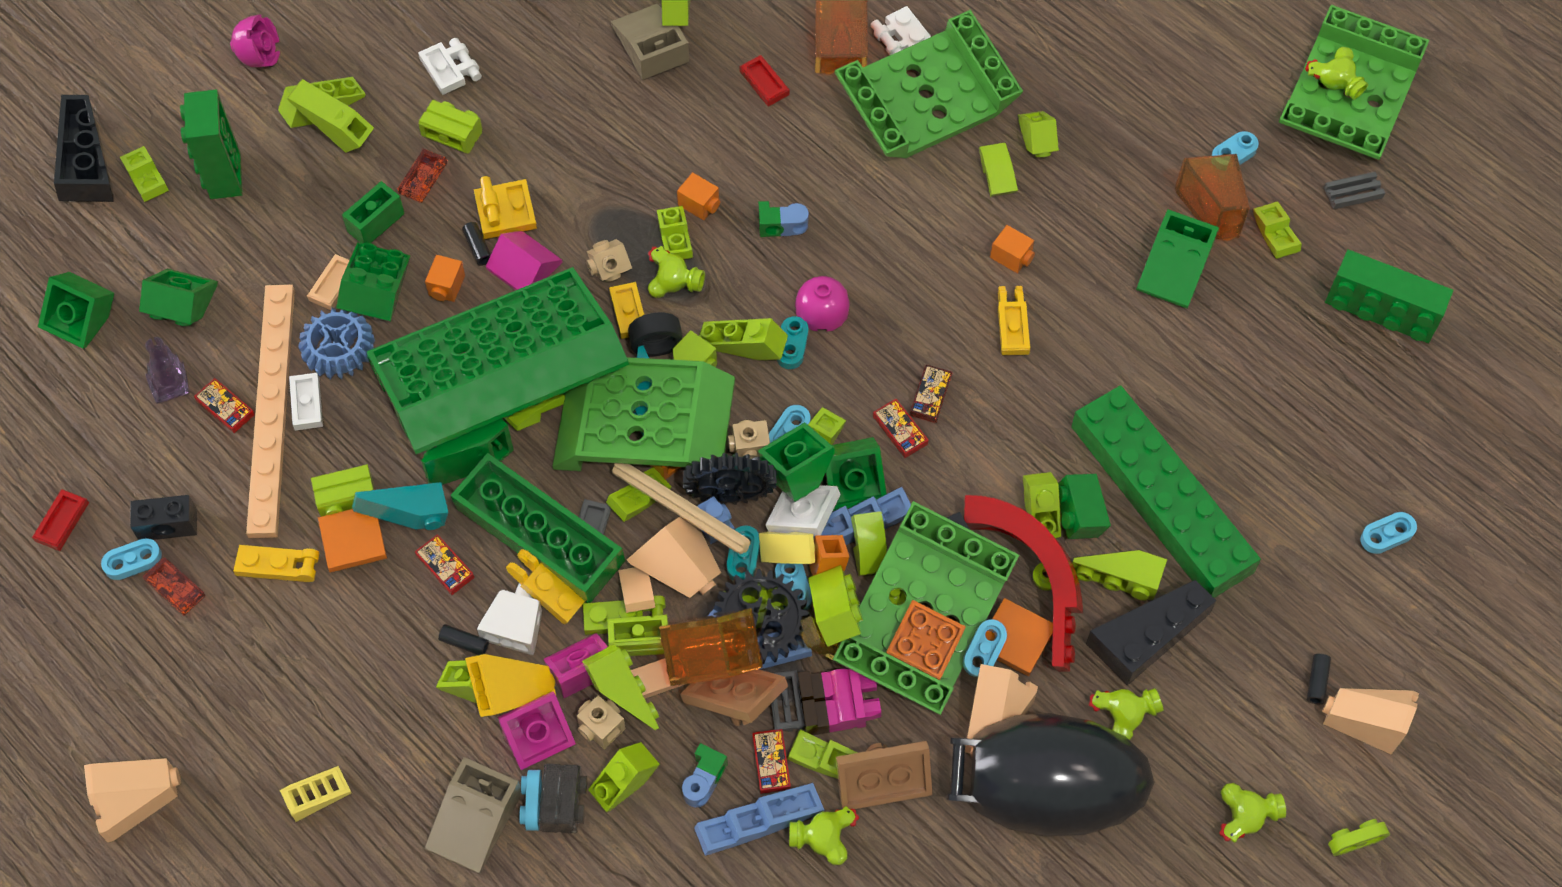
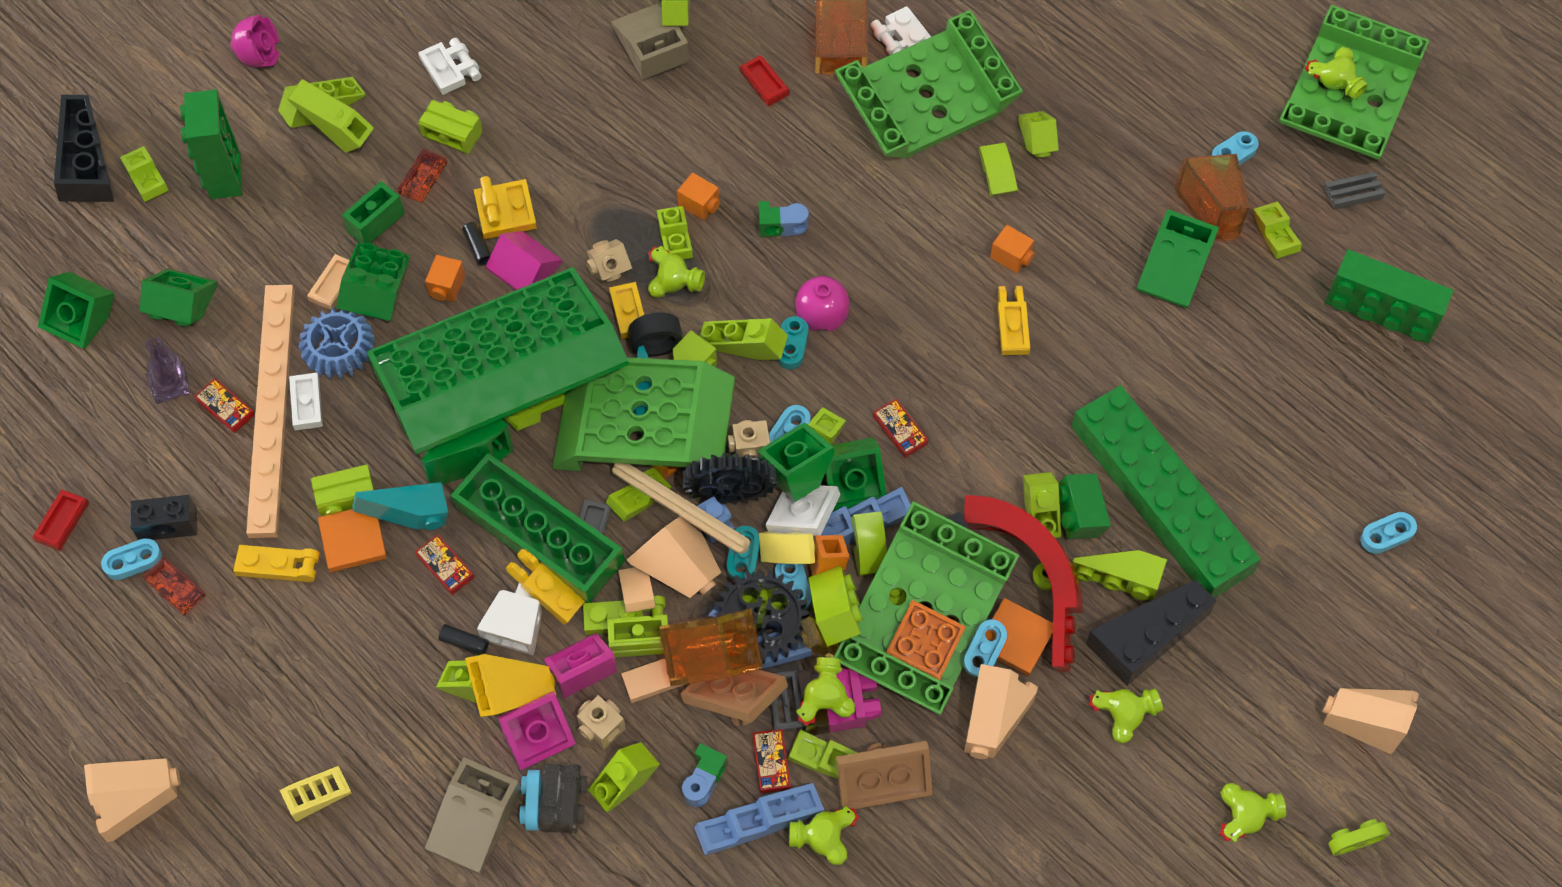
lime slope [582,644,659,730] -> none
tile [910,365,952,423] -> none
black windscreen [947,713,1155,837] -> none
black axle [1306,654,1331,705] -> none
none -> lime animal [796,657,855,726]

